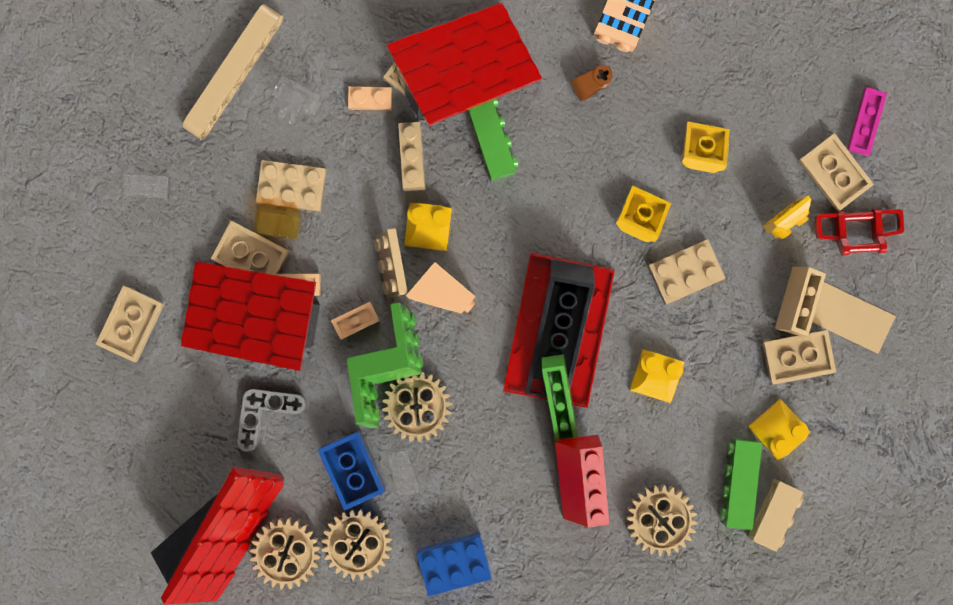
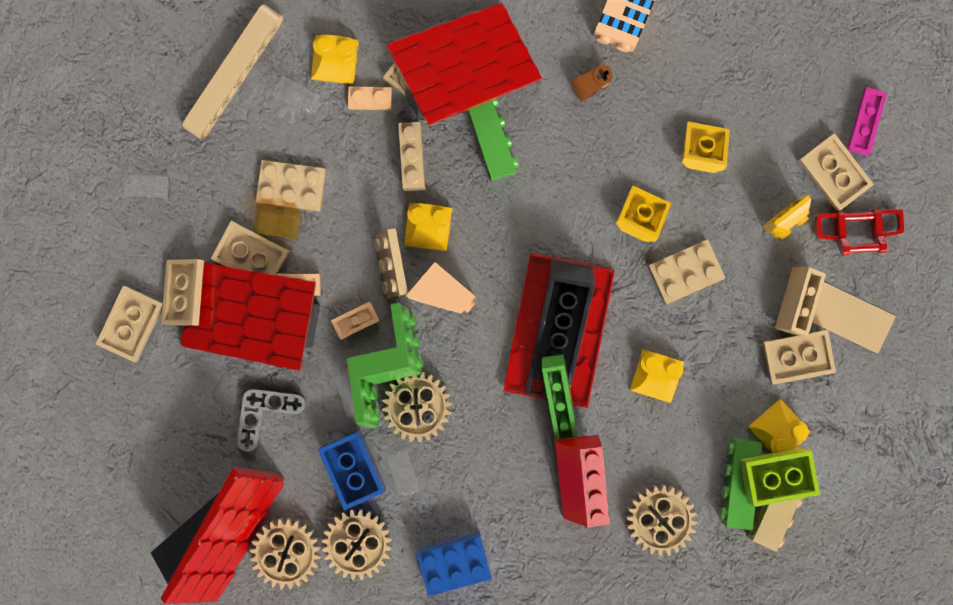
none -> tan plate [161,259,204,326]
none -> yellow slope [311,34,359,85]
none -> lime brick [739,447,820,507]

